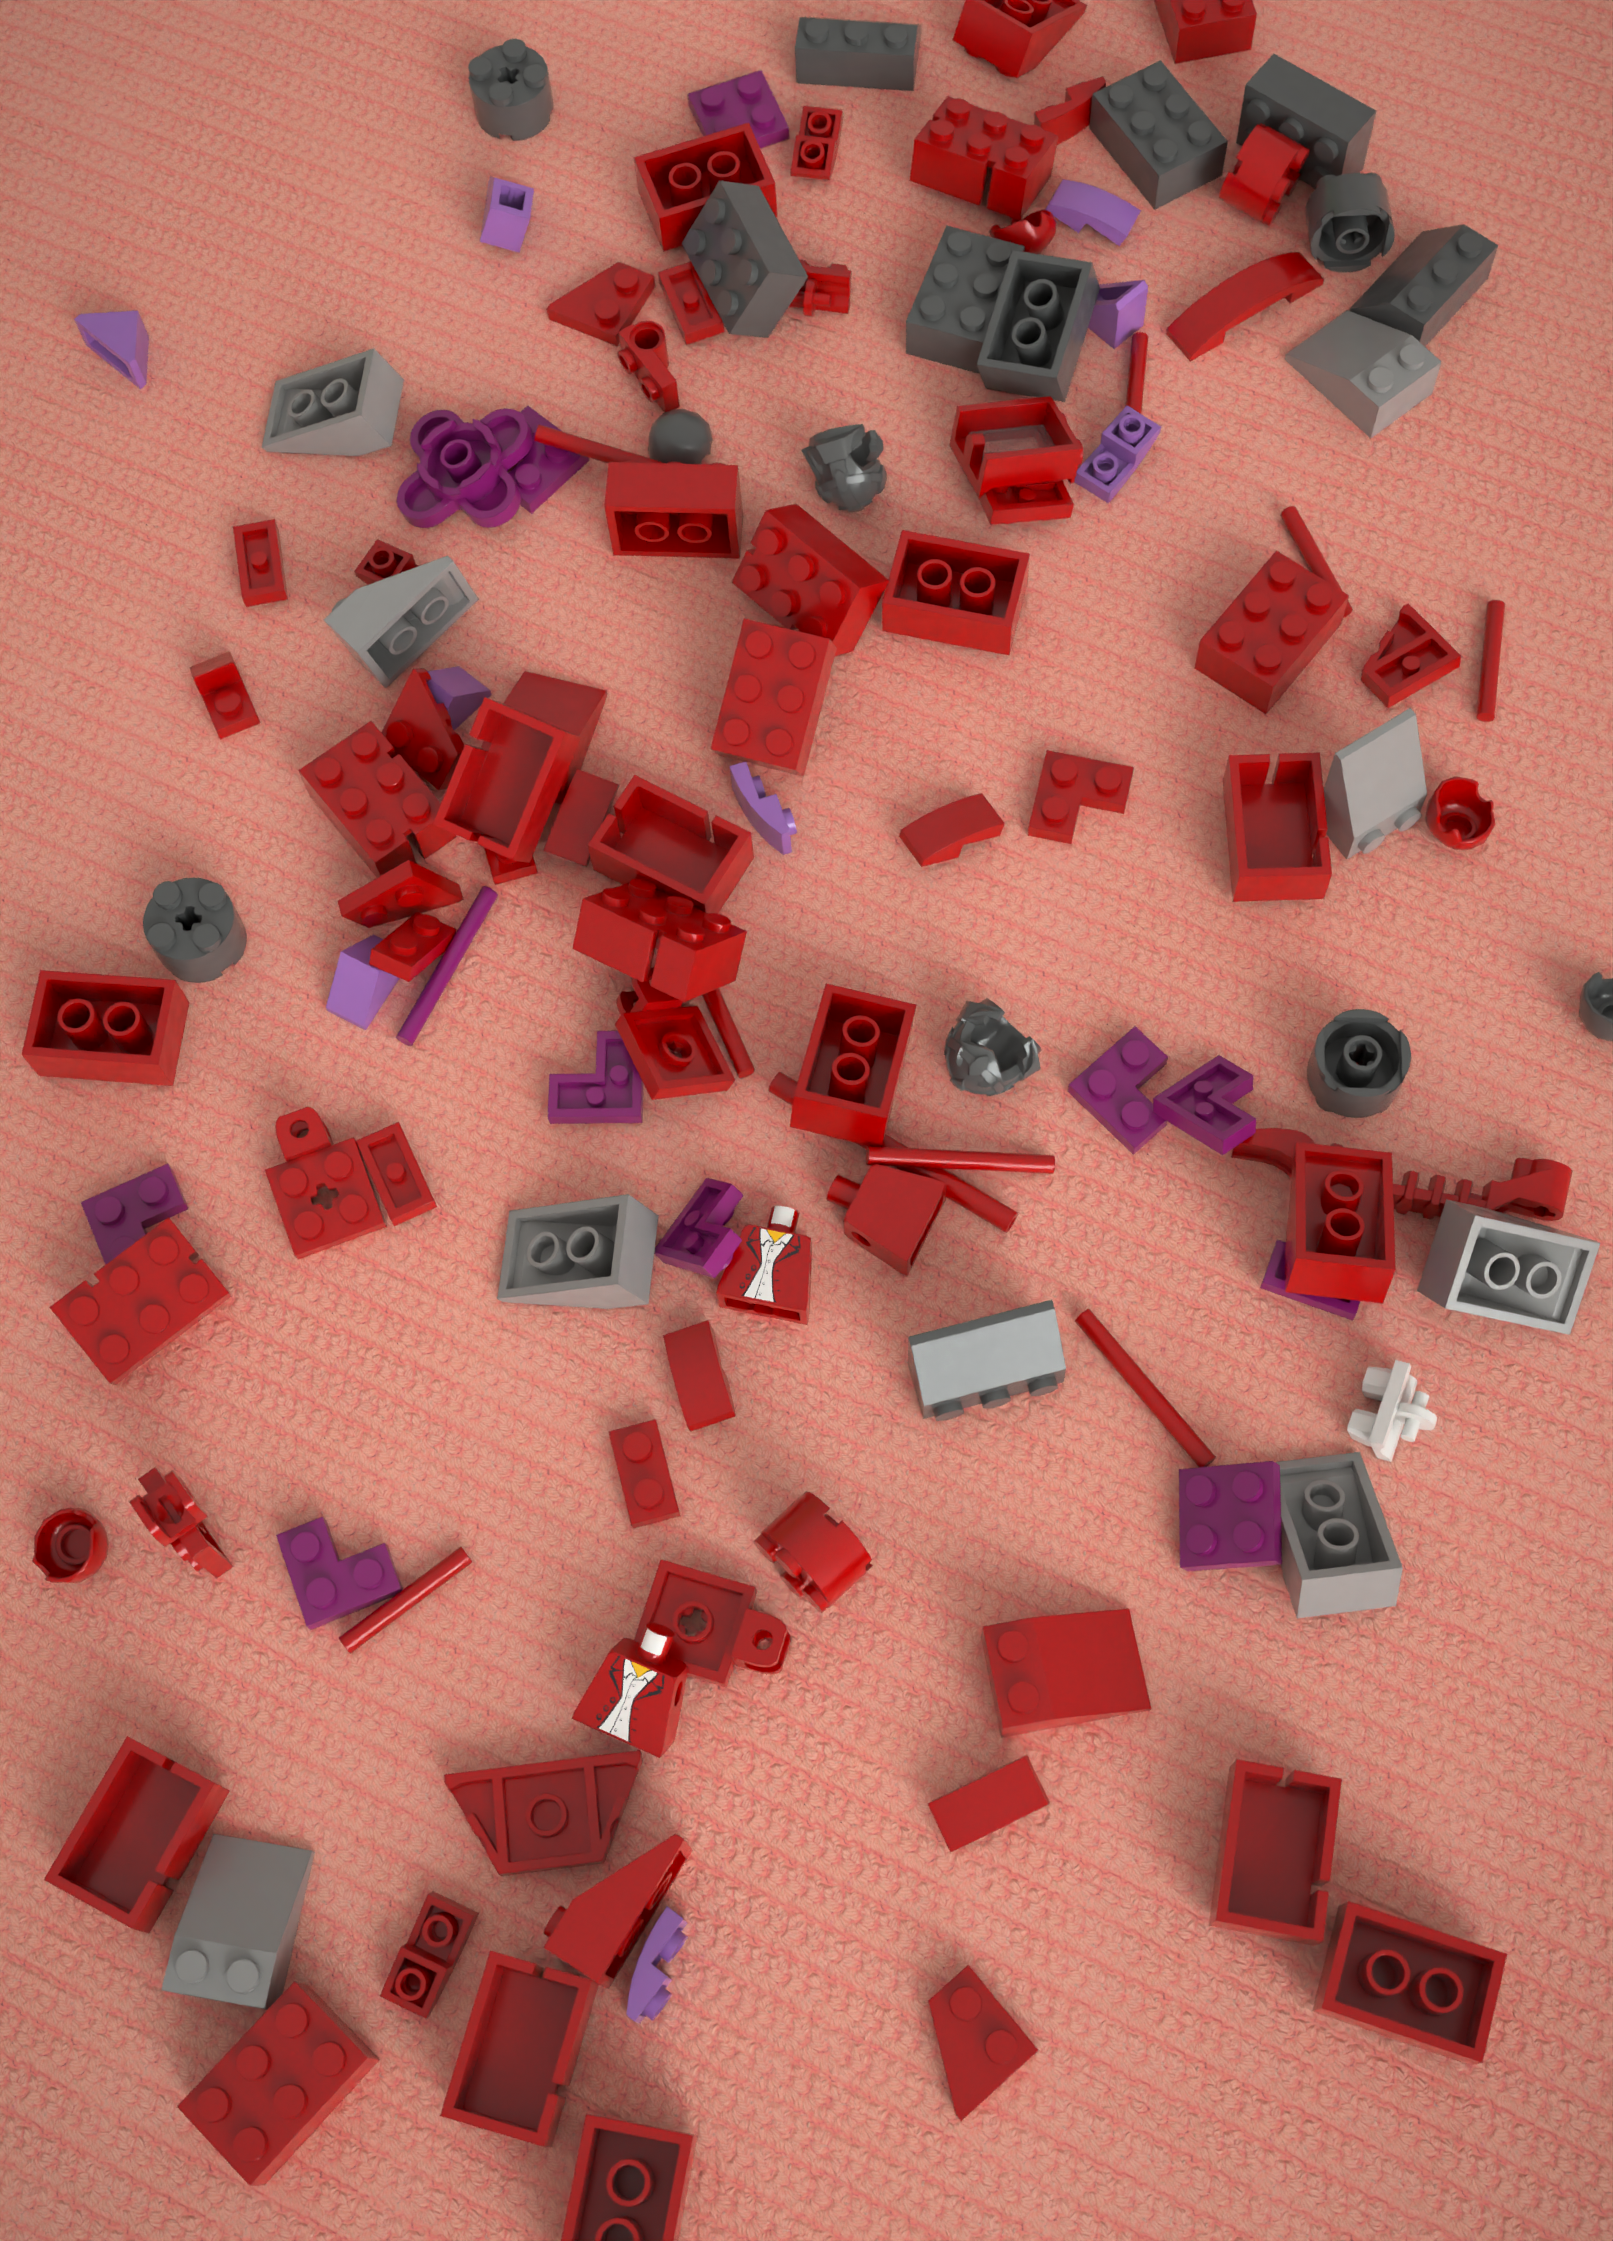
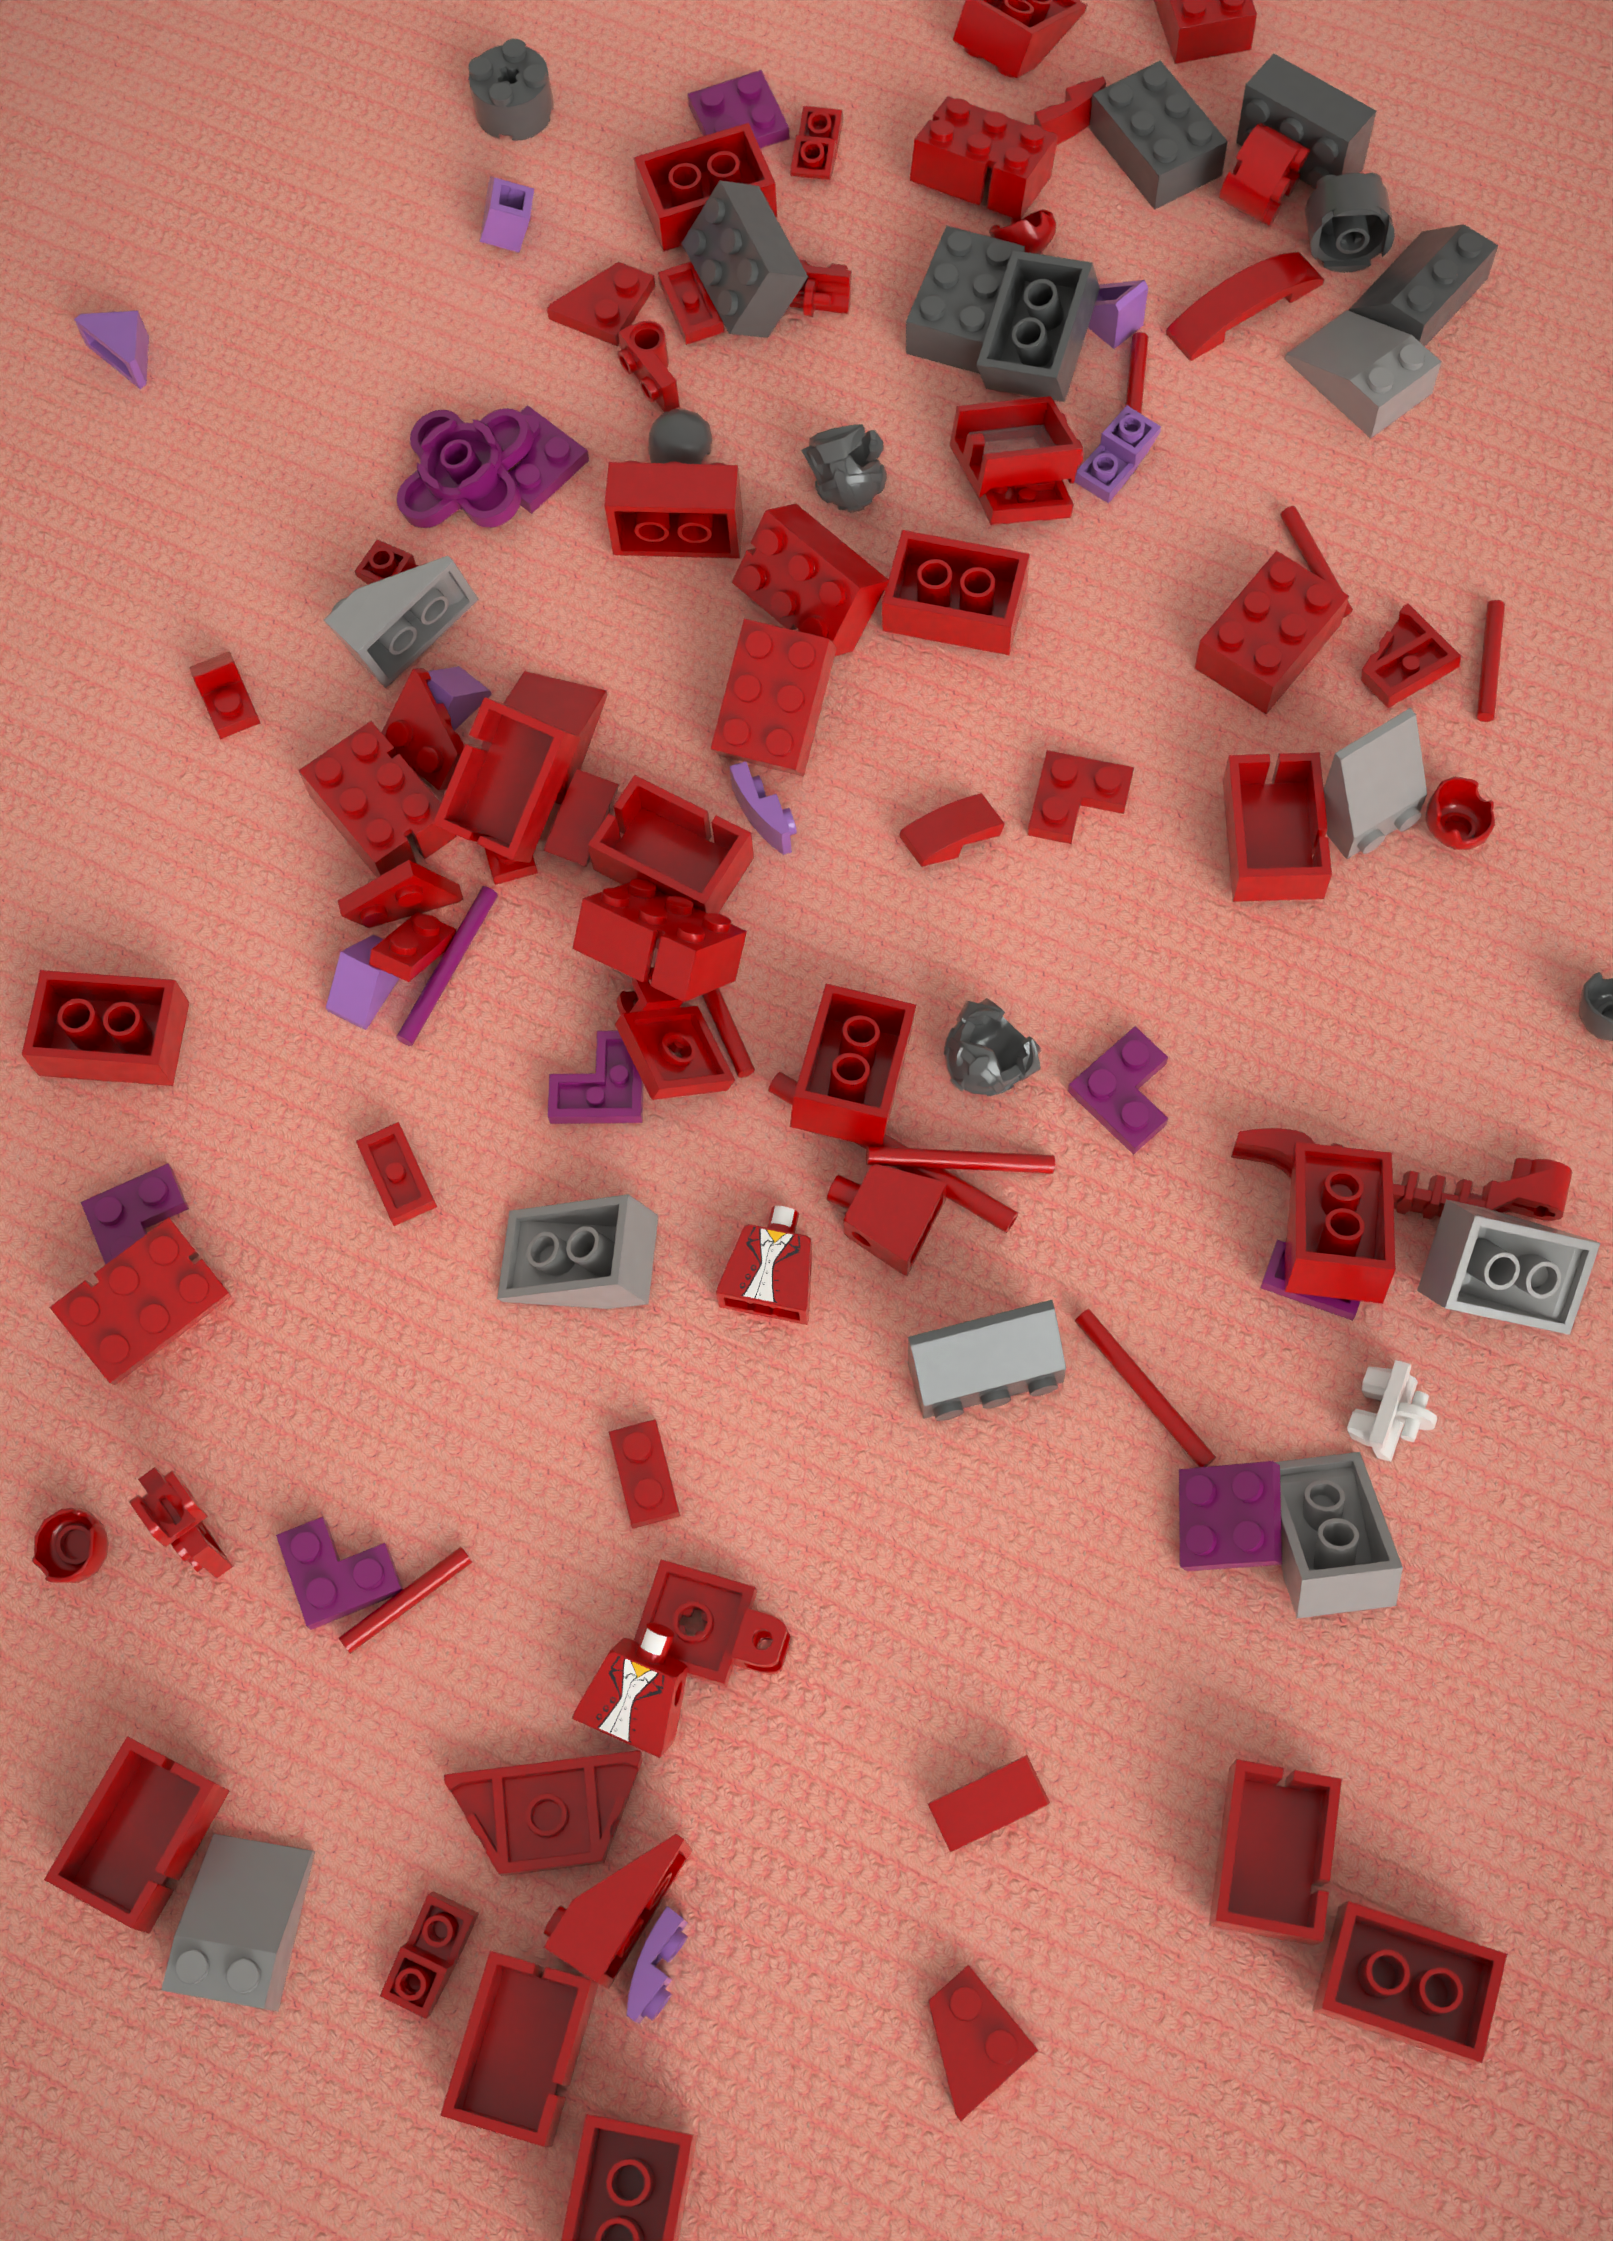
dark grey brick [143,878,247,983] -> none
red brick [177,1981,380,2186] -> none
red plate [233,519,288,607] -> none
light grey slope [262,349,404,456] -> none
red plate [265,1107,387,1259] -> none
red bar [534,425,664,463] -> none
magenta plate [654,1178,744,1278] -> none
red slope [663,1320,736,1432] -> none
red brick [754,1491,873,1613] -> none
dark grey slope [795,17,922,91] -> none
red slope [981,1609,1151,1738] -> none
medium lavender slope [1045,179,1141,246] -> none
magenta plate [1153,1055,1256,1155] -> none
dark grey brick [1307,1009,1411,1118] -> none

